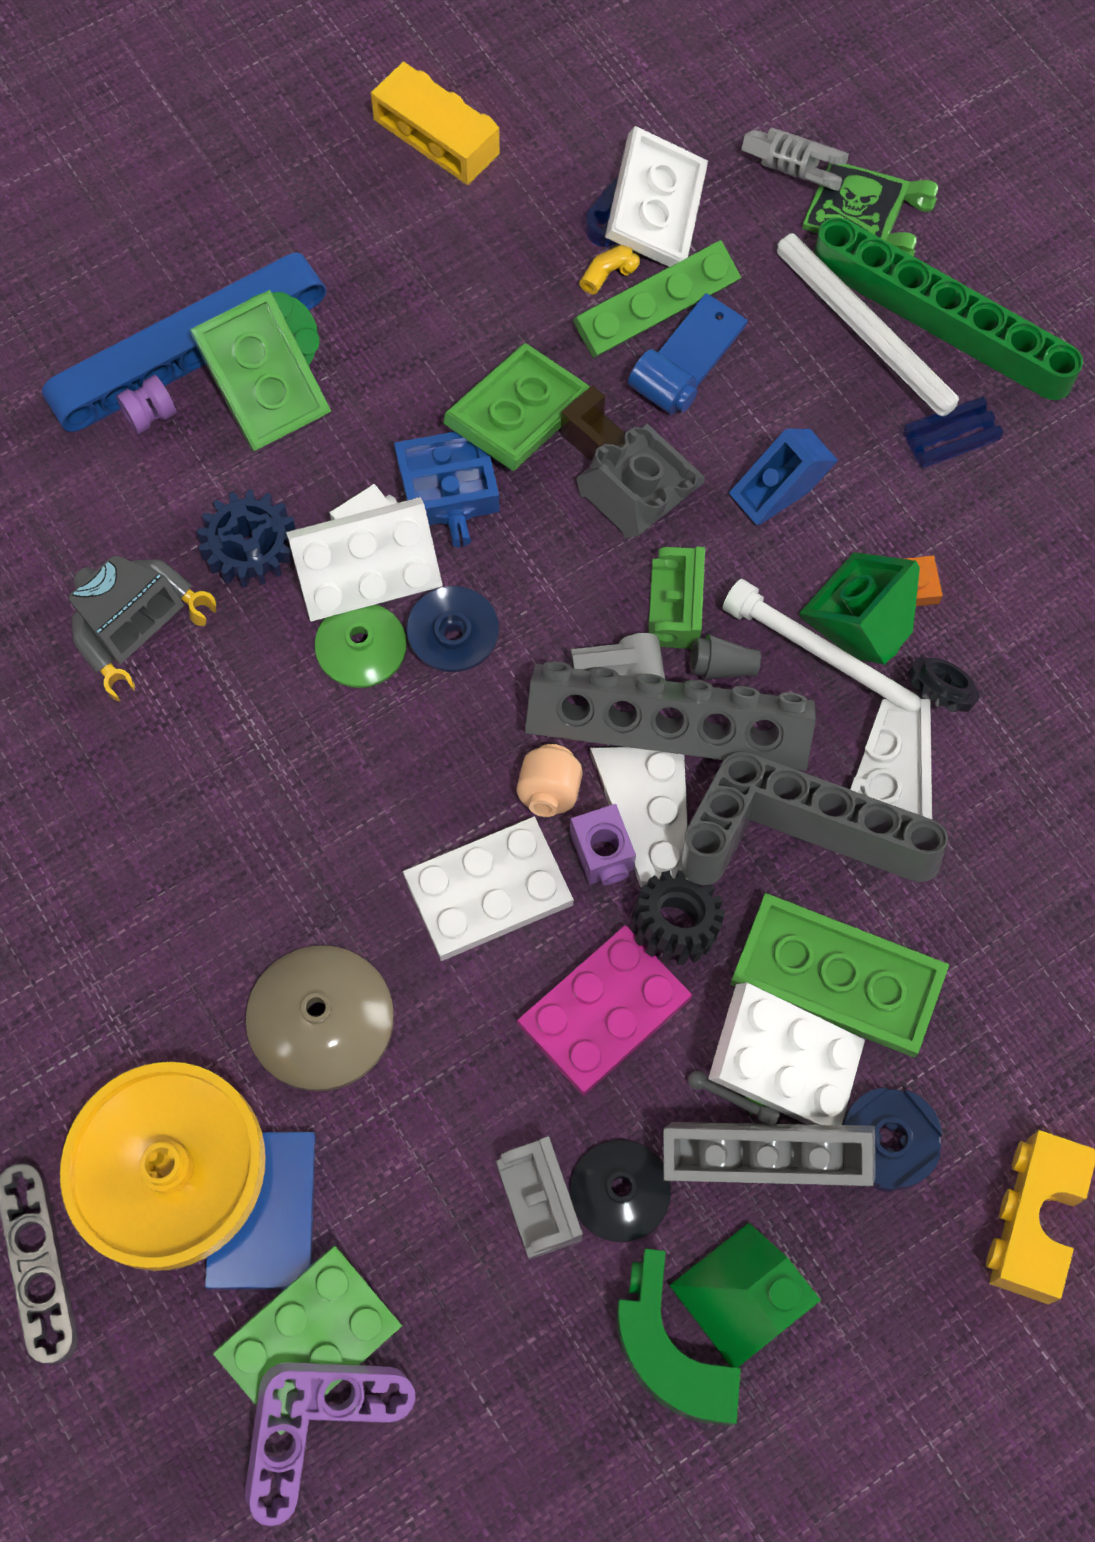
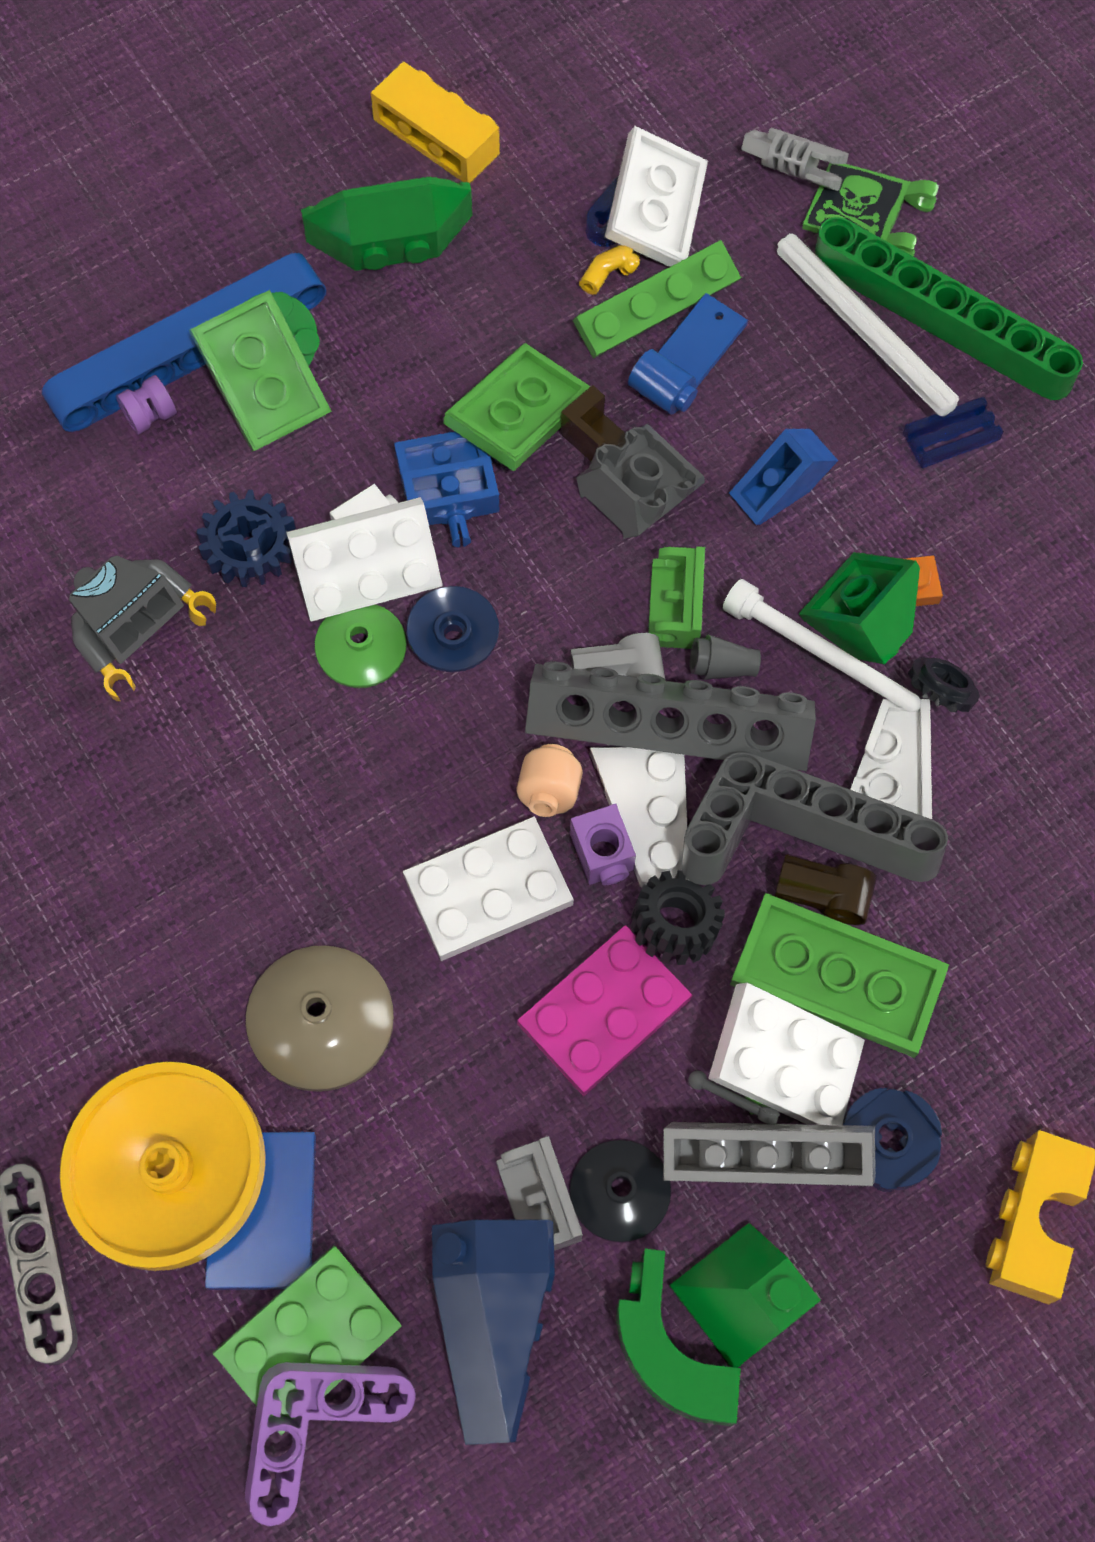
none -> green wedge [301,177,472,271]
none -> dark blue wedge [432,1220,555,1445]
none -> dark brown piece [775,855,877,925]

